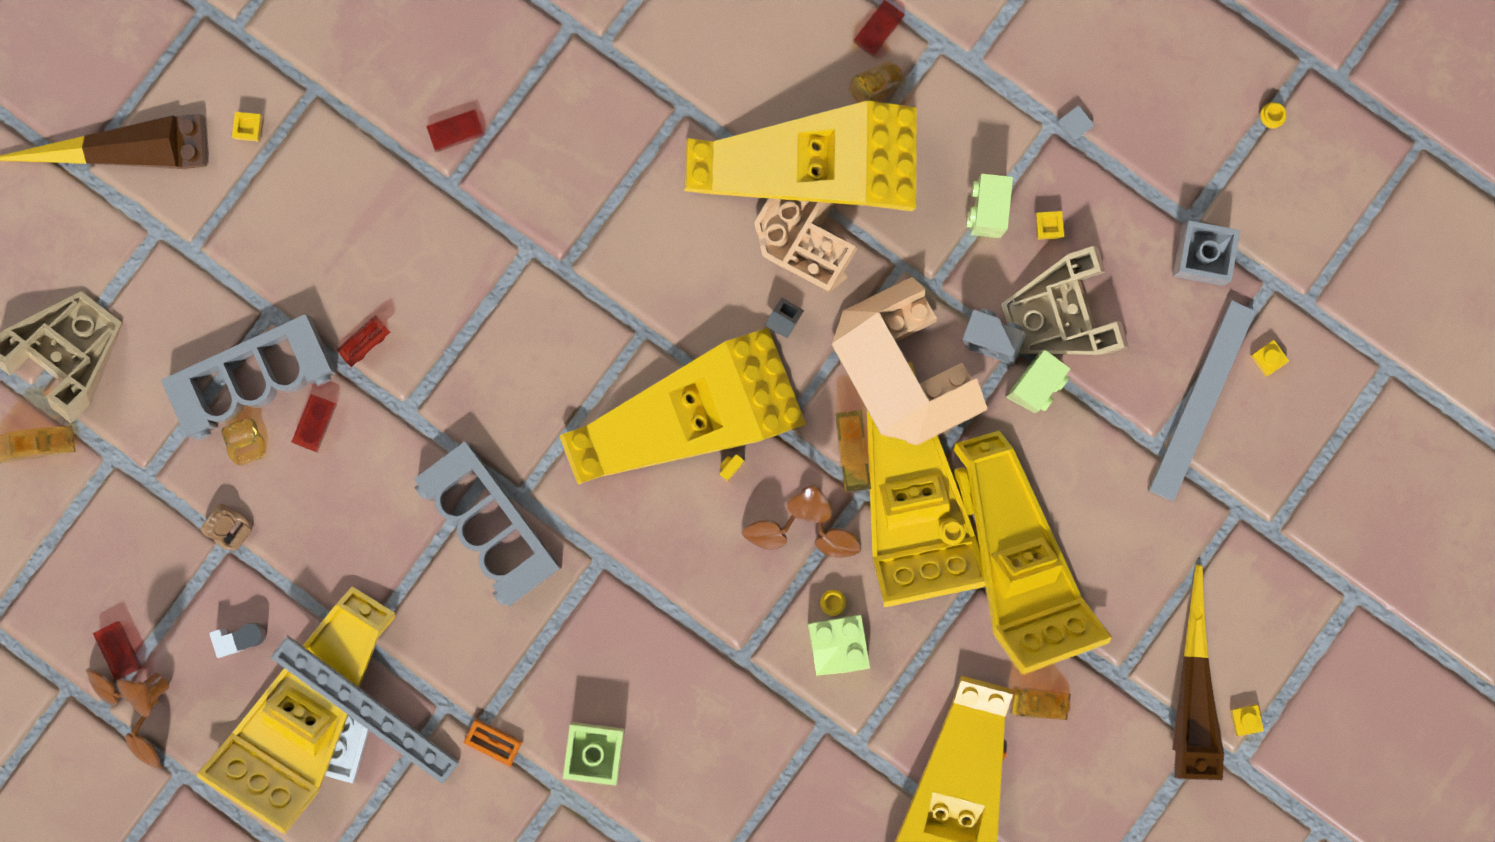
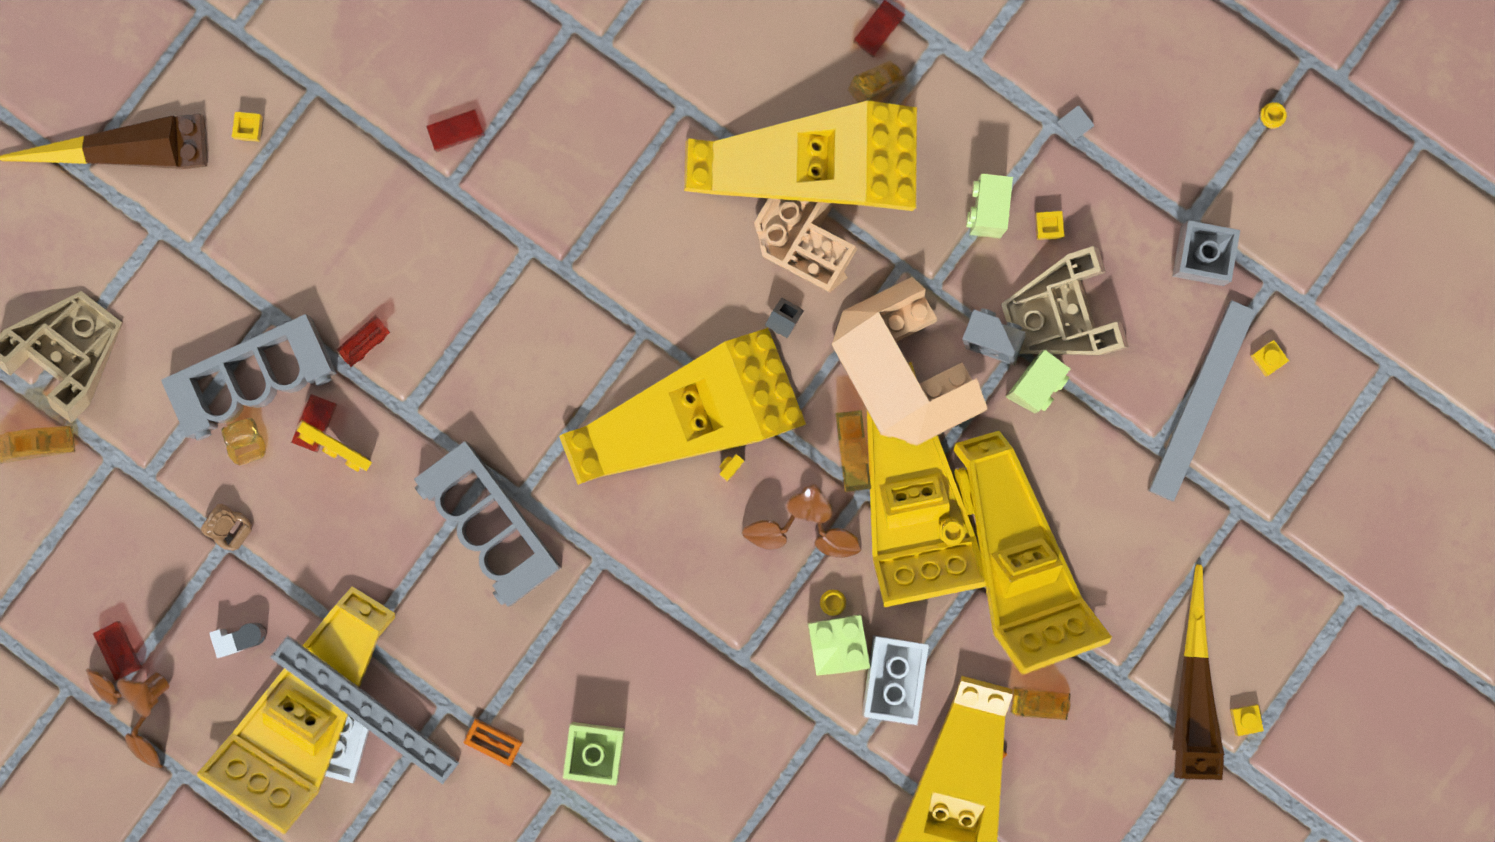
none -> yellow plate [296,420,372,472]
none -> white slope [862,635,929,725]

